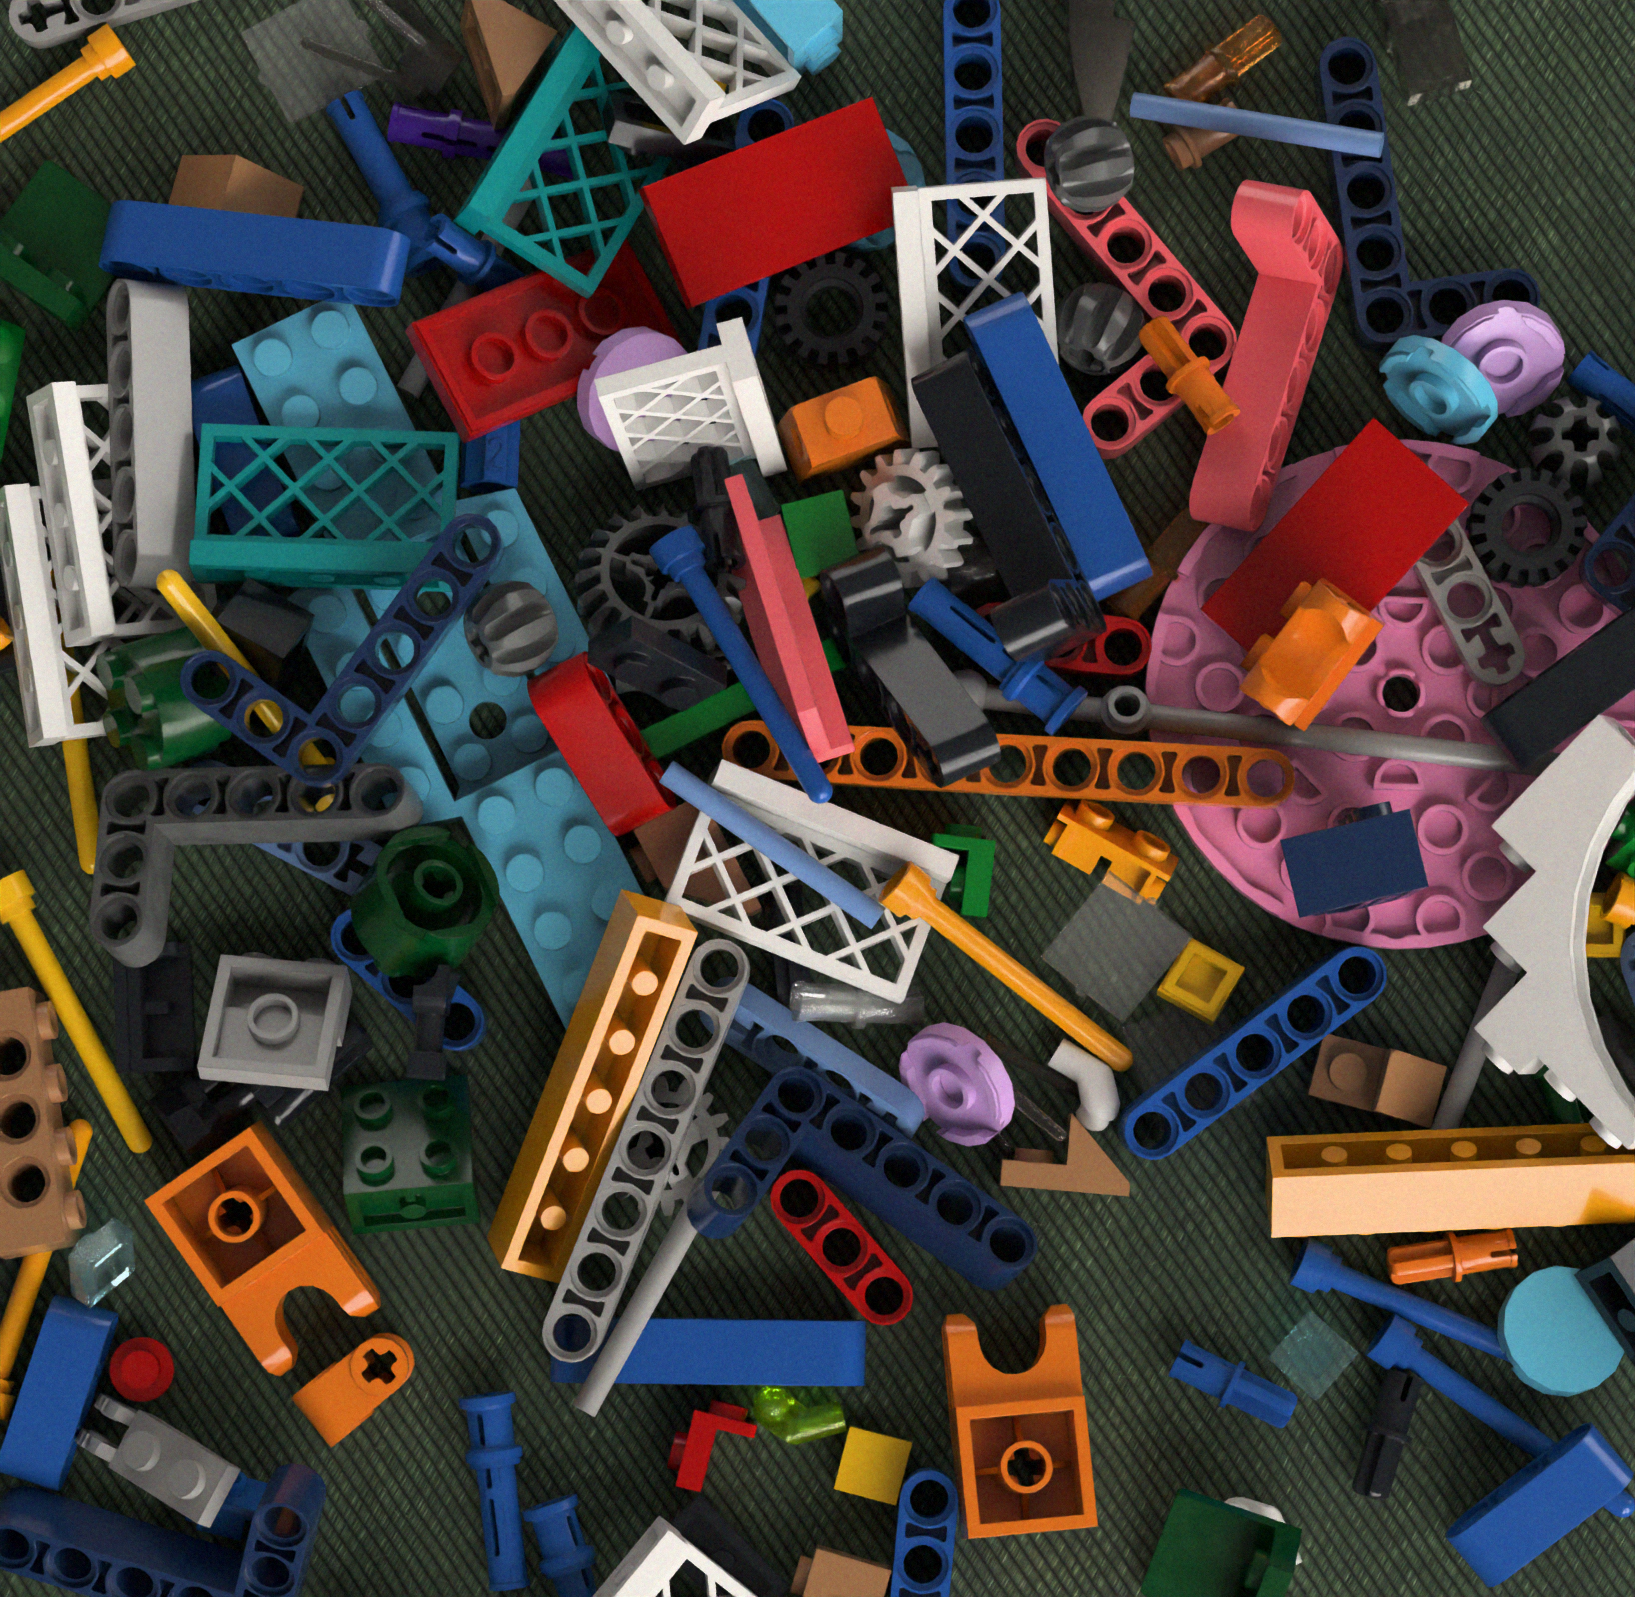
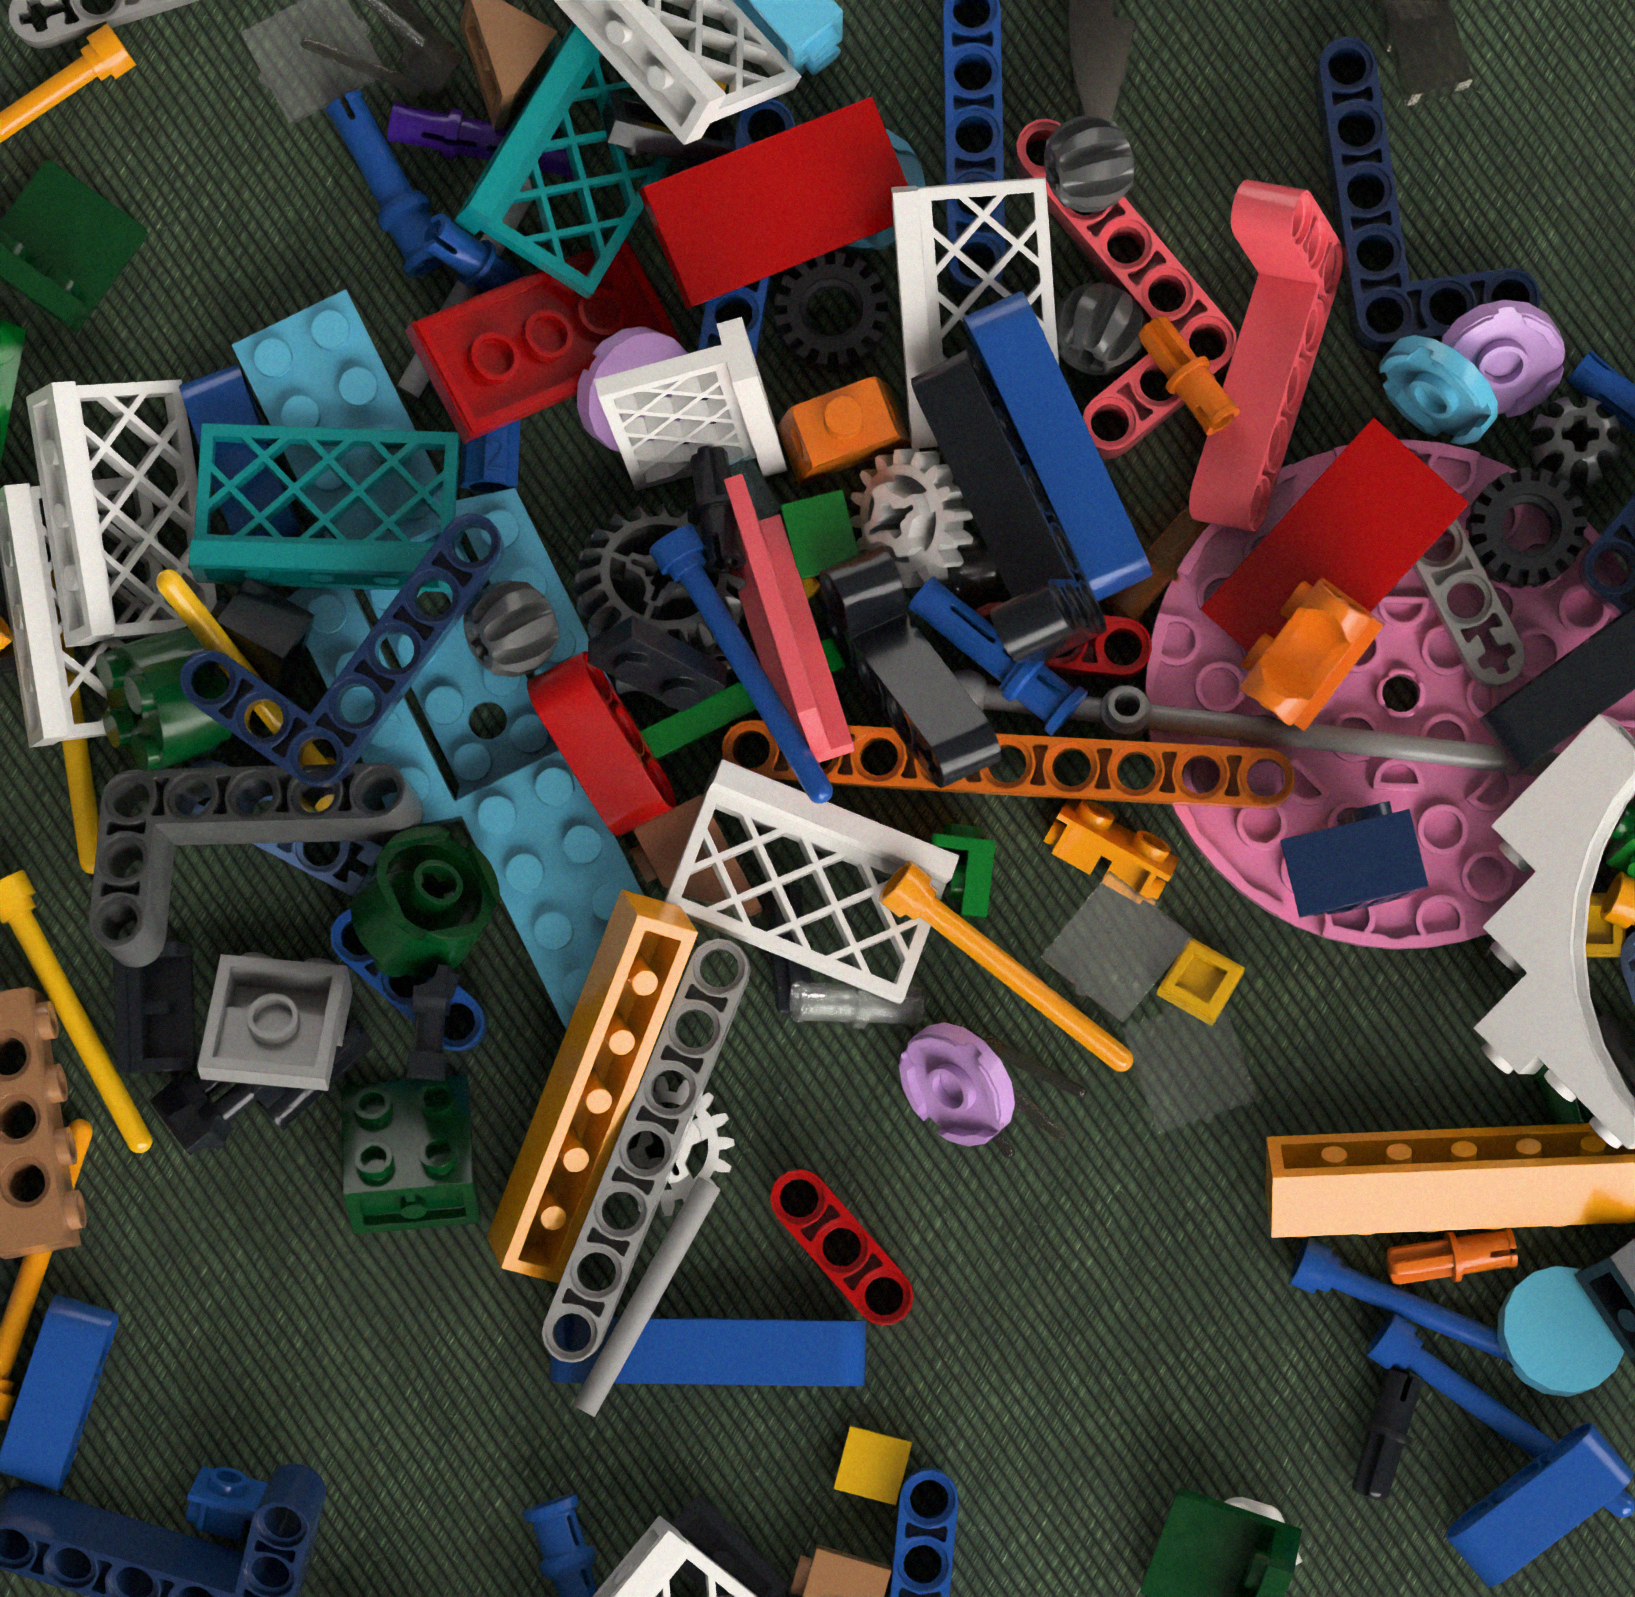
clear light blue plate [68,1217,135,1308] -> none
light grey hinge [75,1392,241,1528] -> none
blue beam [98,200,411,307] -> none
light grey beam [106,279,195,589] -> none
red plate [109,1337,175,1402] -> none
orange brick [144,1119,381,1376] -> none
medium nougat slope [168,155,305,218] -> none
orange piece [291,1332,415,1448] -> none
blue pin [458,1391,530,1591] -> none
medium blue bar [659,761,886,929] -> none
red bracket [667,1399,758,1492] -> none
dark blue beam [687,1066,1037,1291] -> none
medium blue beam [699,976,925,1140] -> none
clear neon green arm [753,1385,848,1445] -> none
orange brick [941,1304,1098,1540] -> none
medium nougat slope [998,1113,1130,1196] -> none
white arm [1048,1038,1120,1131] -> none
blue beam [1117,946,1387,1160] -> none
medium blue bar [1130,92,1384,158] -> none
medium nougat pin [1162,98,1242,170] -> none
clear orange axle [1163,14,1283,103] -> none
blue axle [1168,1339,1298,1428] -> none
clear light blue plate [1266,1309,1359,1402] -> none
medium nougat slope [1306,1034,1447,1129] -> none
light grey bar [1430,958,1518,1130] -> none

